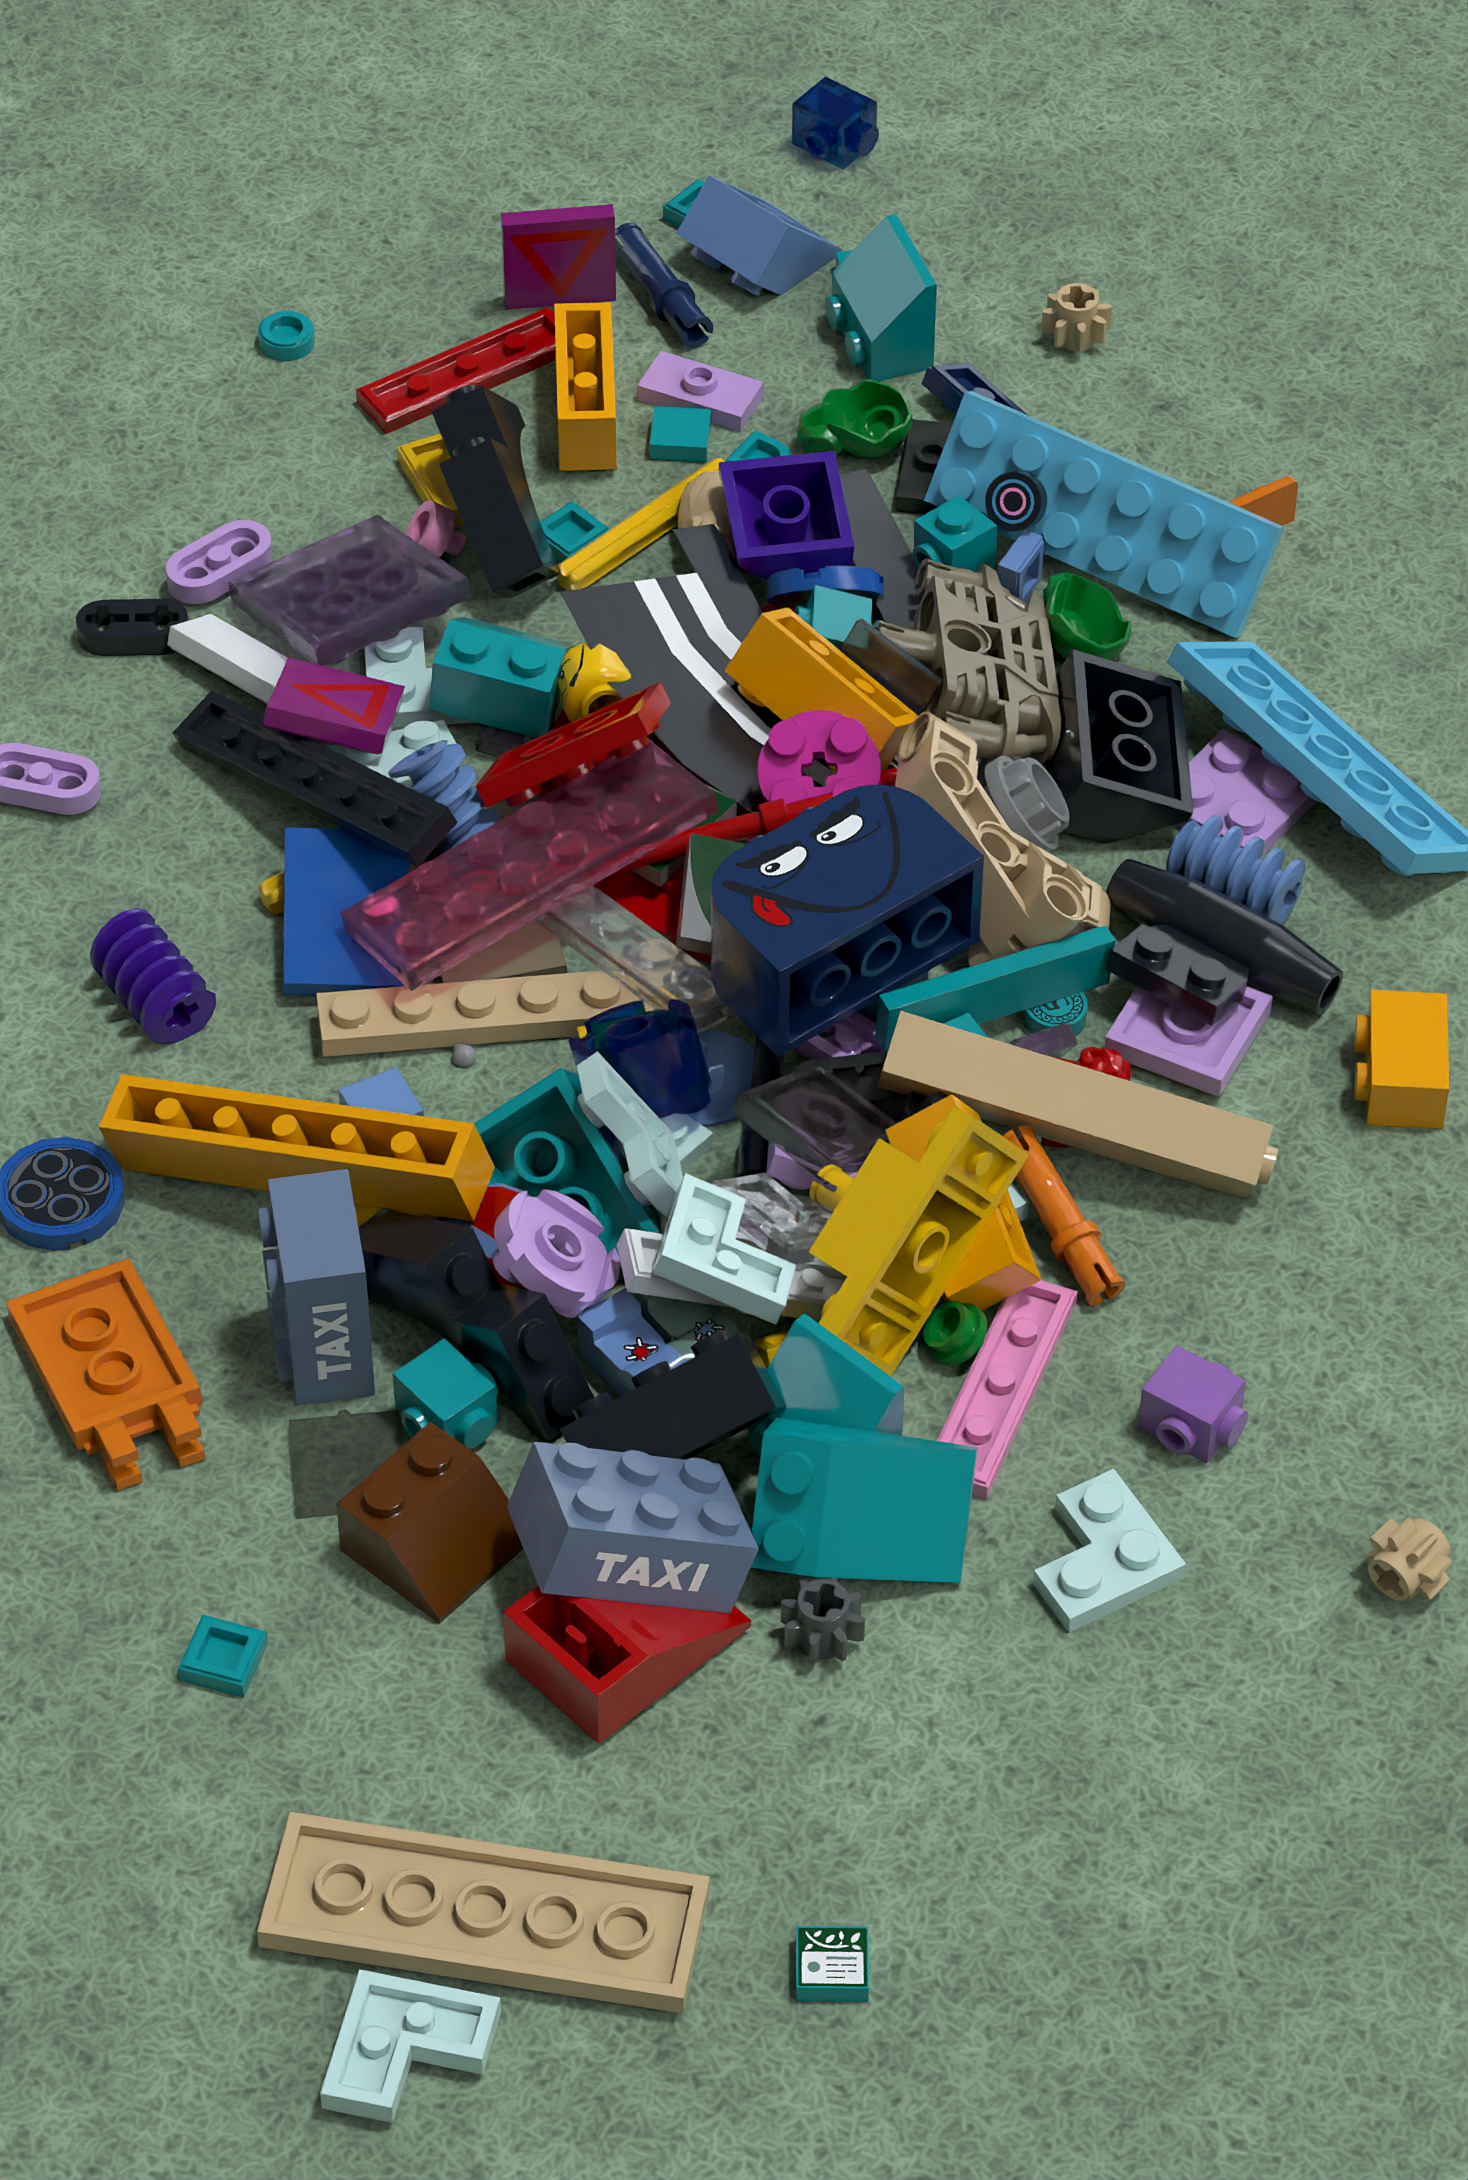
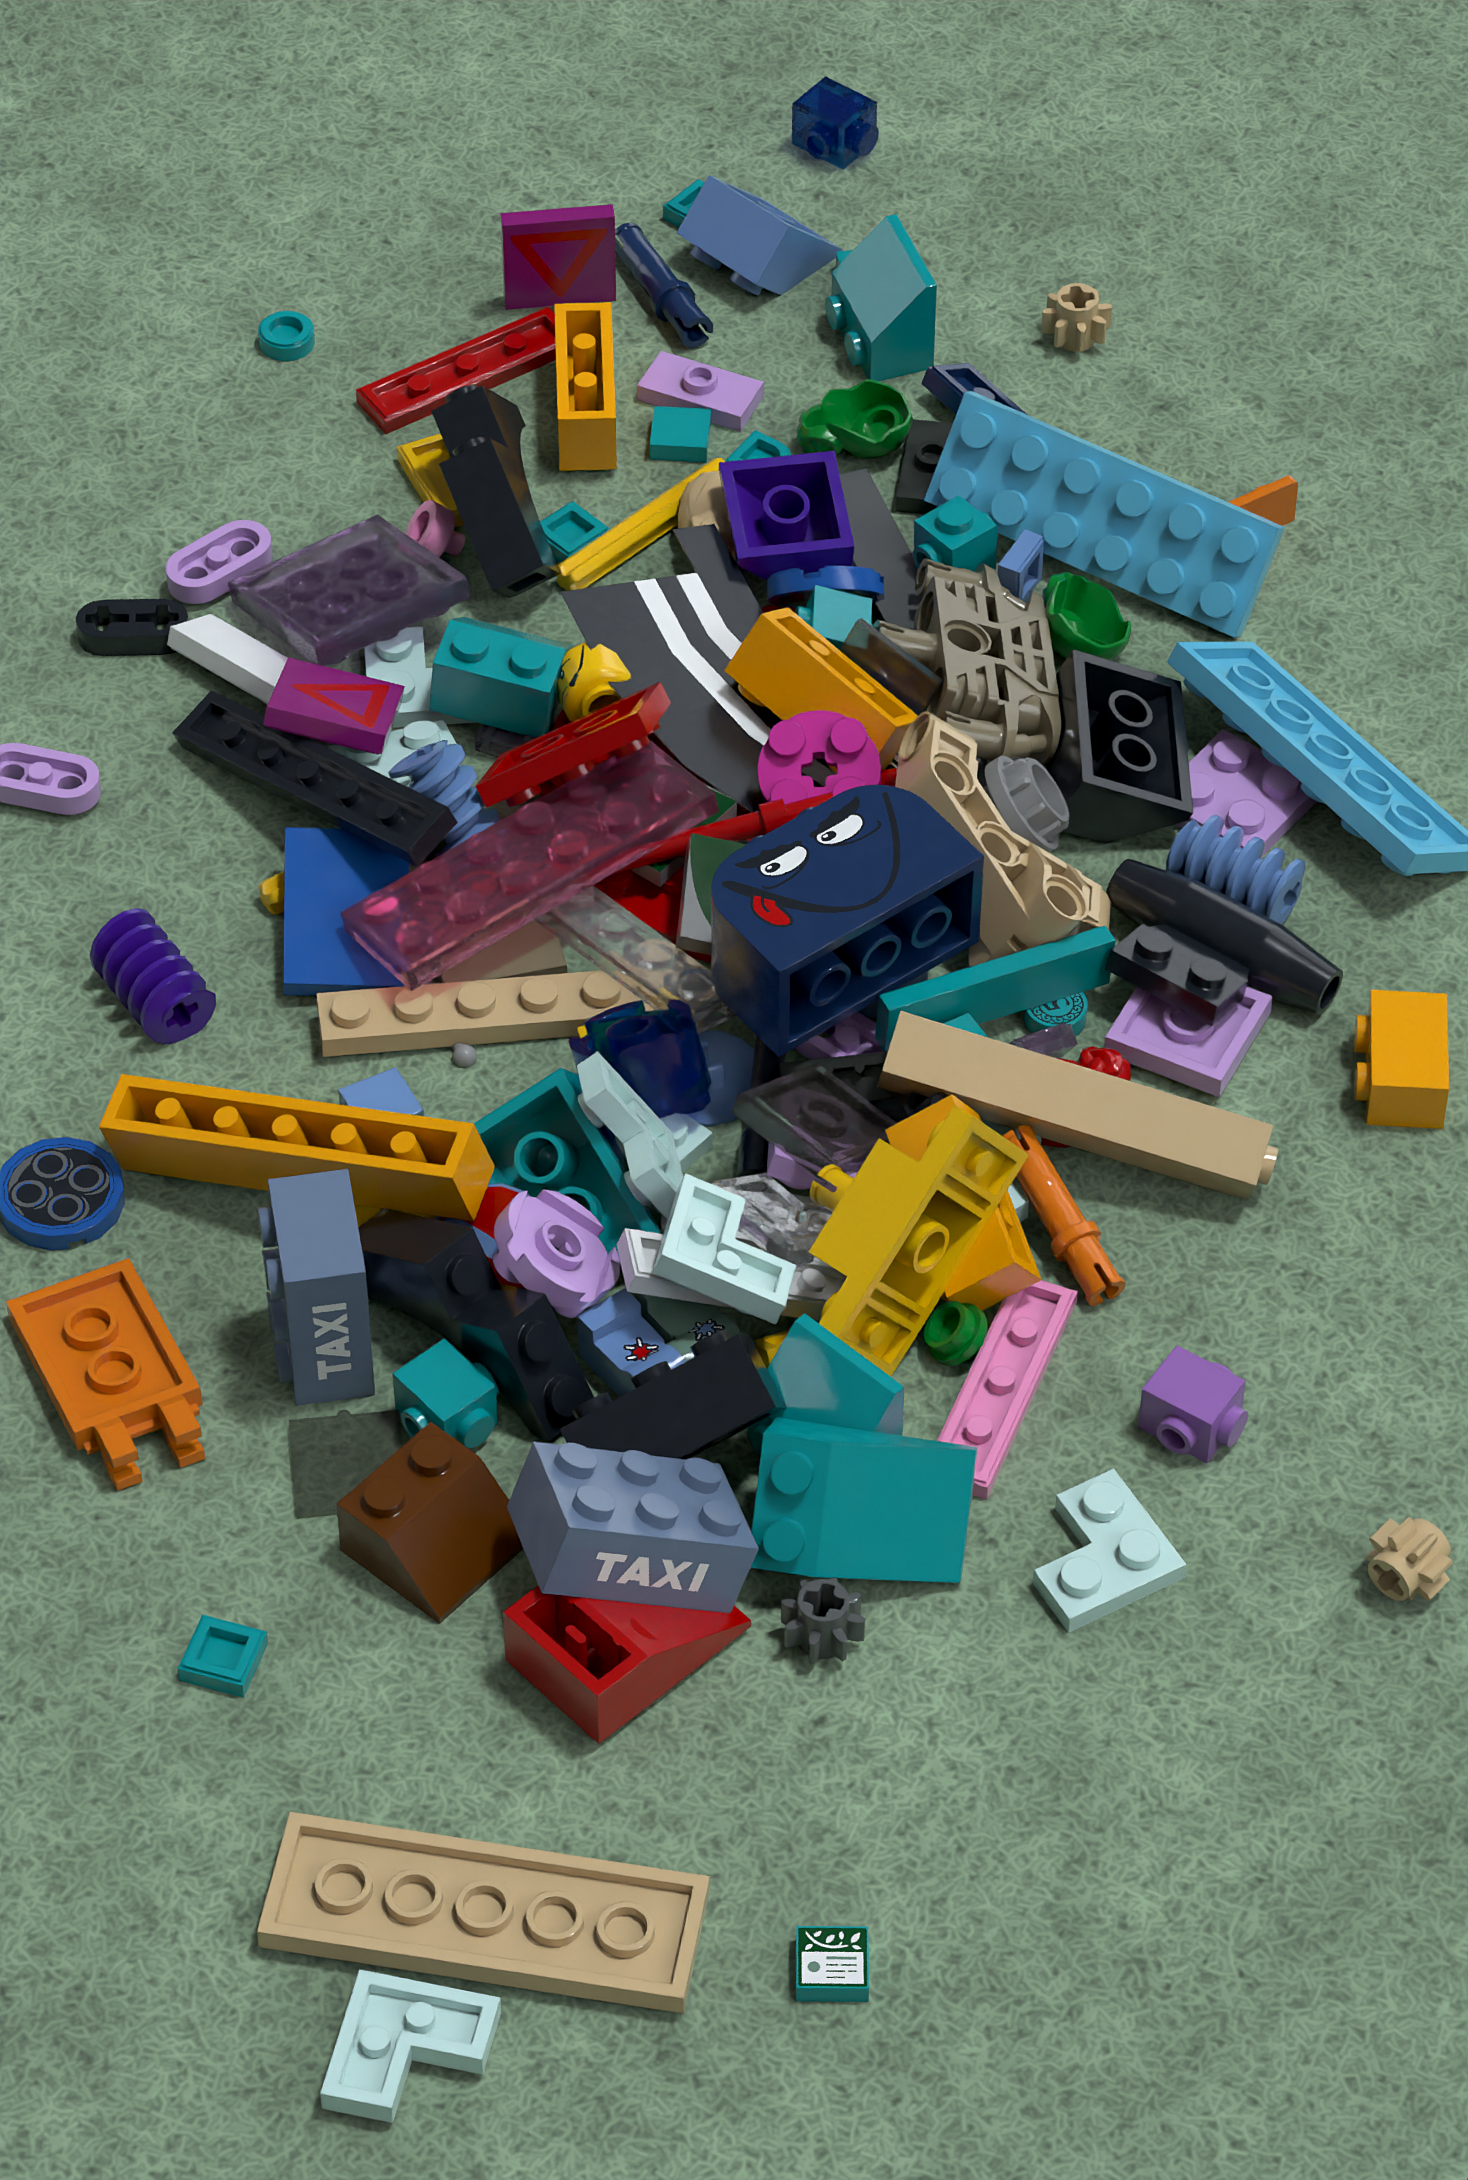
black tile [985,471,1047,531] -> none

